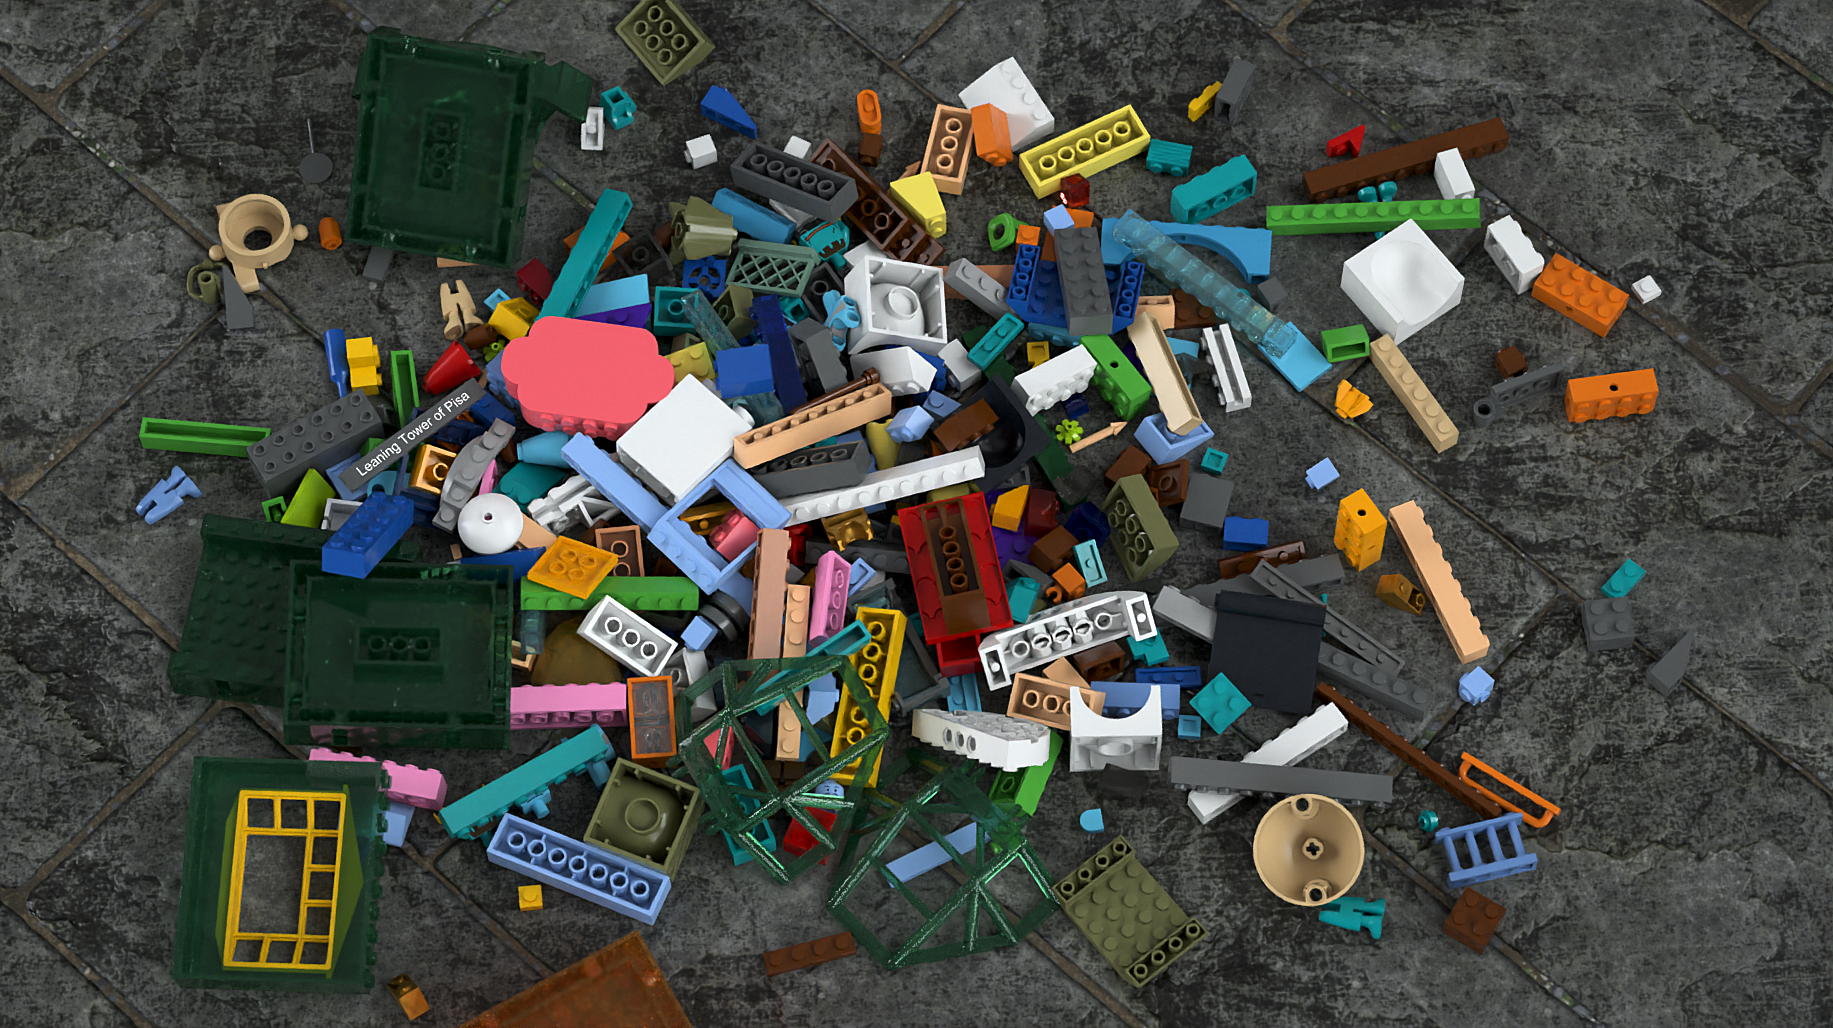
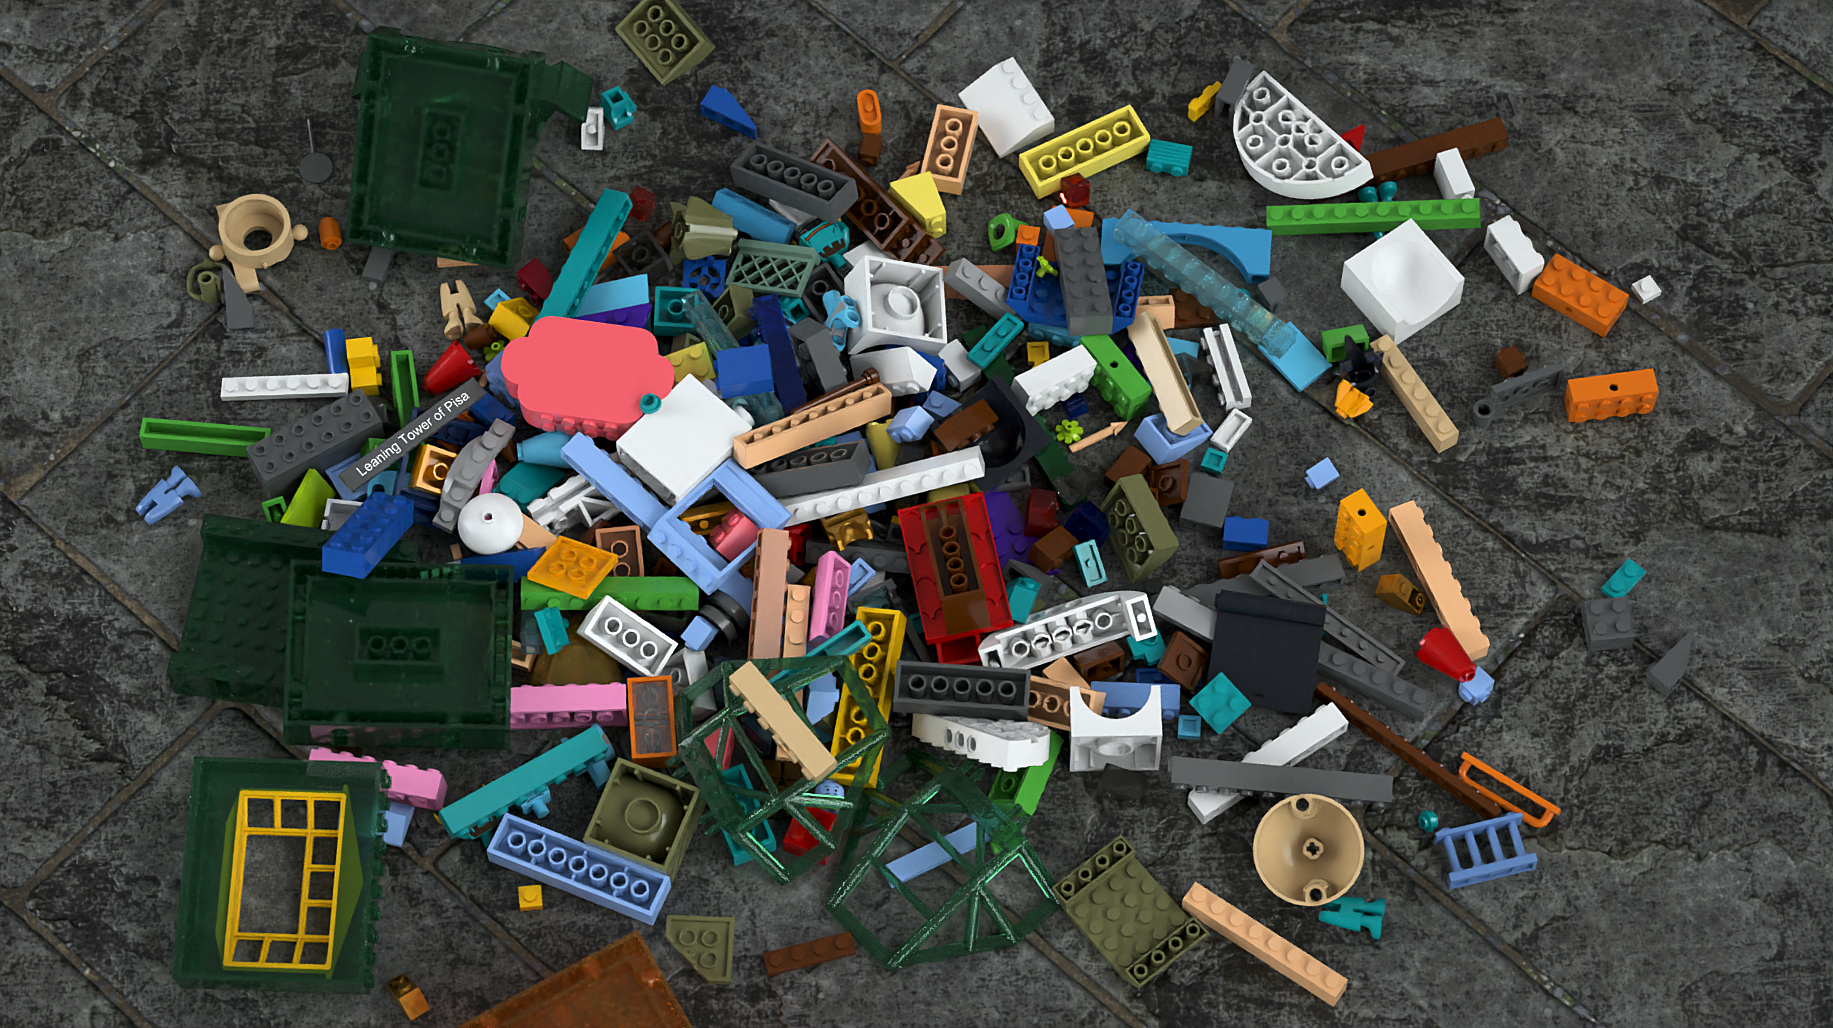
white brick [684,134,717,169] -> none
white brick [783,136,812,161] -> none
orange brick [970,103,1013,167] -> none
light orange slope [989,485,1029,532] -> none
orange brick [1045,562,1086,606] -> none
medium azure tile [1080,809,1104,834] -> none
teal brick [1170,154,1257,225] -> none
reddish brown brick [1442,887,1507,955] -> none
none -> white plate [220,373,349,401]
none -> teal slope [534,606,570,655]
none -> clear red brick [629,185,656,222]
none -> teal plate [640,393,662,414]
none -> olive plate [666,915,735,985]
none -> tan brick [729,660,837,784]
none -> dark grey brick [893,660,1031,721]
none -> lime plant [1035,256,1058,278]
none -> reddish brown plate [1156,631,1211,693]
none -> light nougat brick [1182,882,1348,1007]
none -> white tile [1210,408,1252,453]
none -> white brick [1233,70,1373,199]
none -> black piece [1333,334,1384,398]
none -> red cone [1416,625,1476,683]

